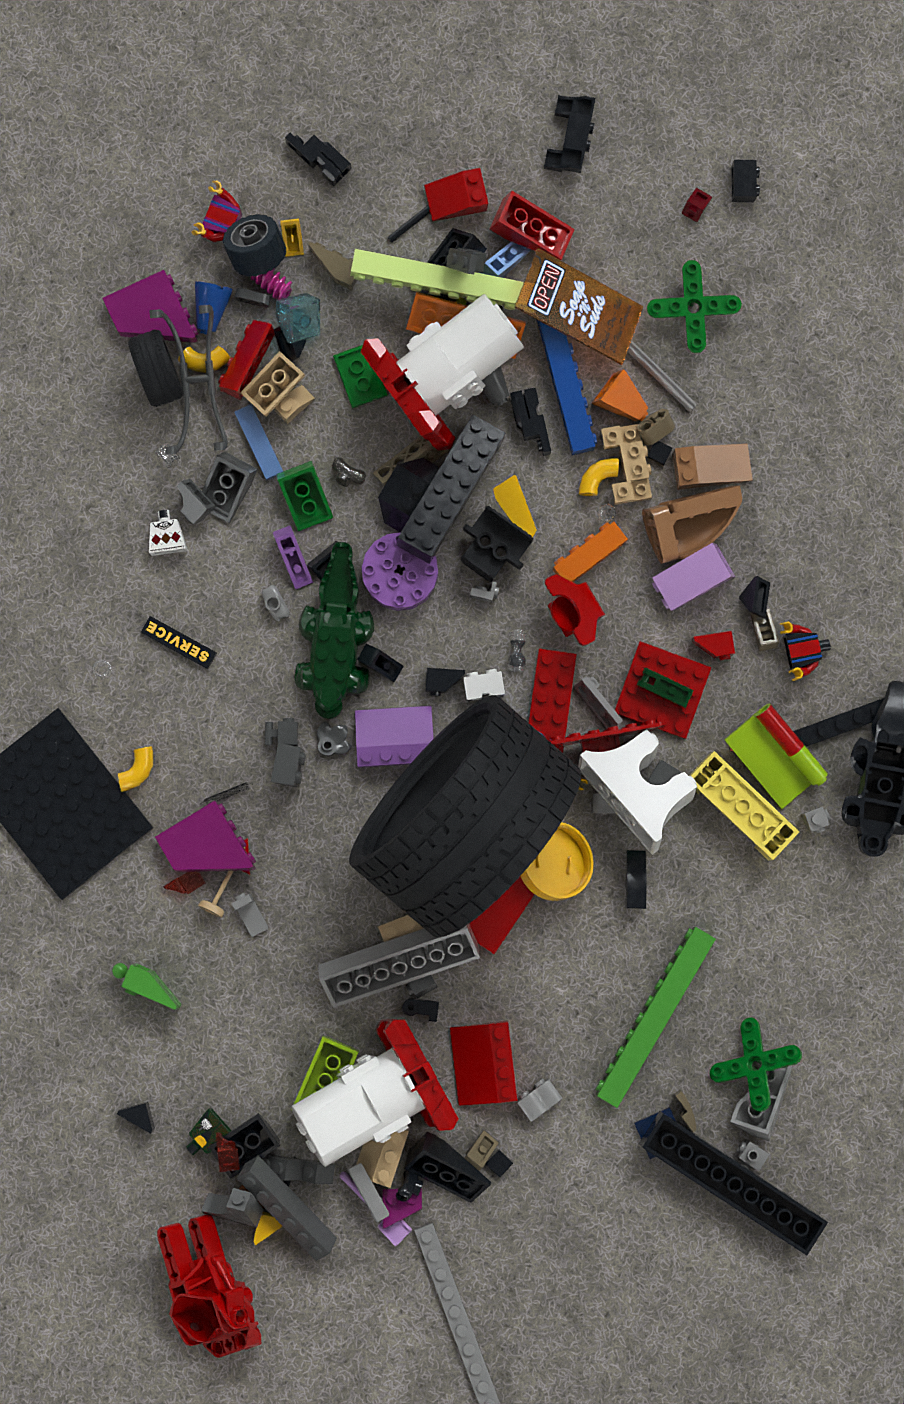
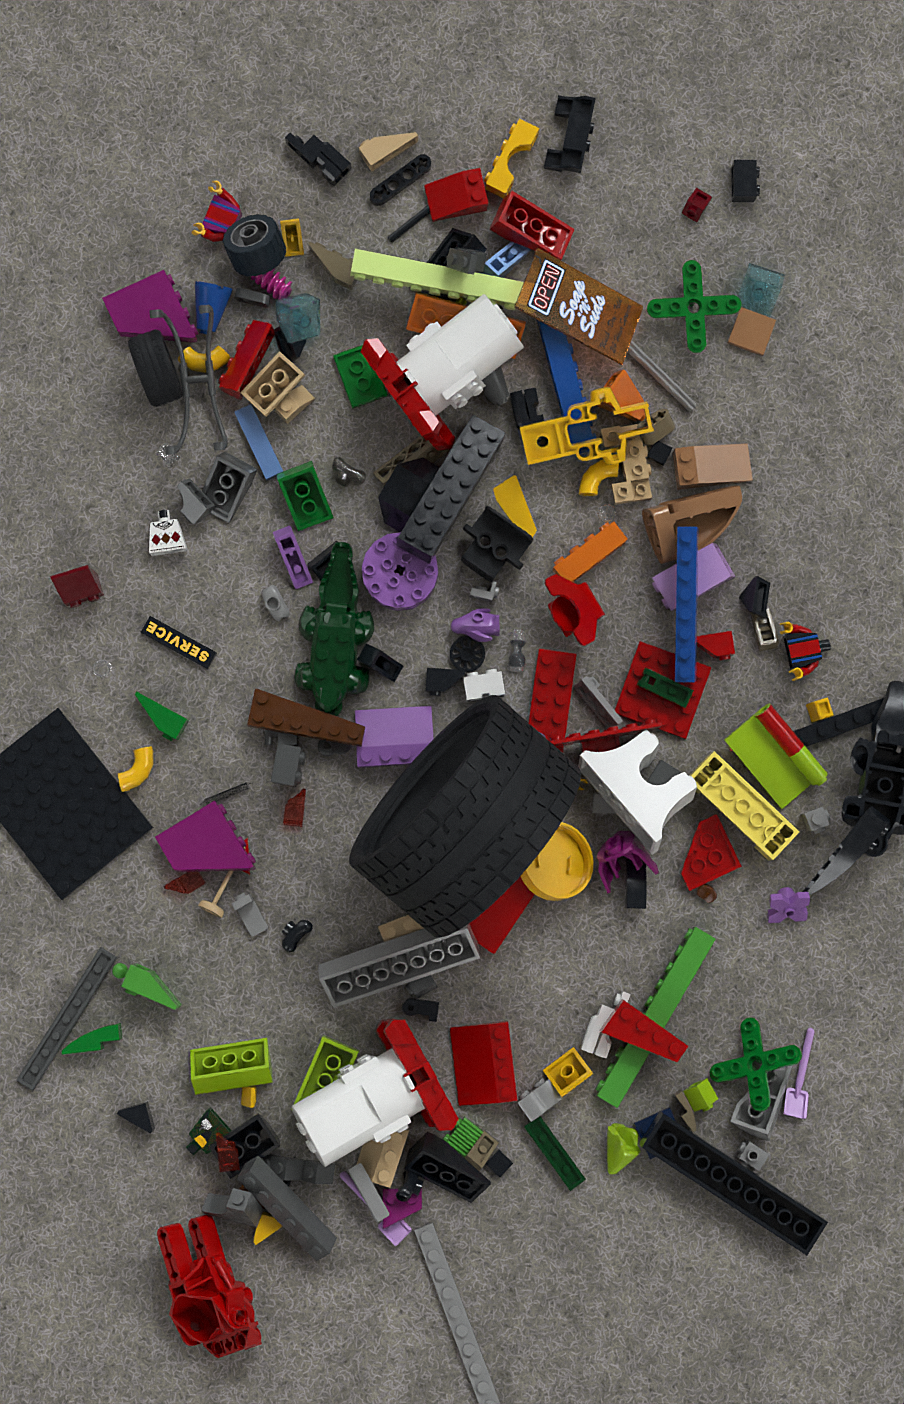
none -> dark grey tile [16,947,117,1091]
none -> dark red slope [50,565,104,608]
none -> green slope [62,1023,122,1055]
none -> green slope [135,691,189,741]
none -> lime slope [190,1038,273,1095]
none -> yellow slope [241,1086,257,1108]
none -> reddish brown wing [247,689,365,747]
none -> black piece [282,920,313,952]
none -> clear red slope [283,788,306,827]
none -> tan slope [359,132,418,172]
none -> black beam [370,154,431,206]
none -> bright green brick [442,1116,483,1157]
none -> black wheel [450,636,485,672]
none -> medium lavender animal [451,608,500,642]
none -> yellow arch [484,118,540,198]
none -> yellow piece [520,387,654,465]
none -> dark green plate [524,1116,586,1191]
none -> yellow slope [543,1047,593,1097]
none -> white plate [580,991,630,1059]
none -> magenta piece [597,831,659,894]
none -> red wedge [600,999,688,1062]
none -> lime hat [607,1123,641,1174]
none -> blue brick [675,527,699,682]
none -> red plate [680,814,742,891]
none -> lime brick [683,1078,718,1112]
none -> reddish brown piece [697,884,717,903]
none -> medium nougat tile [727,307,776,356]
none -> clear light blue slope [737,263,785,317]
none -> medium lavender plant [767,887,810,923]
none -> lavender piece [783,1028,814,1119]
none -> black wedge [802,807,890,896]
none -> yellow slope [806,697,834,722]

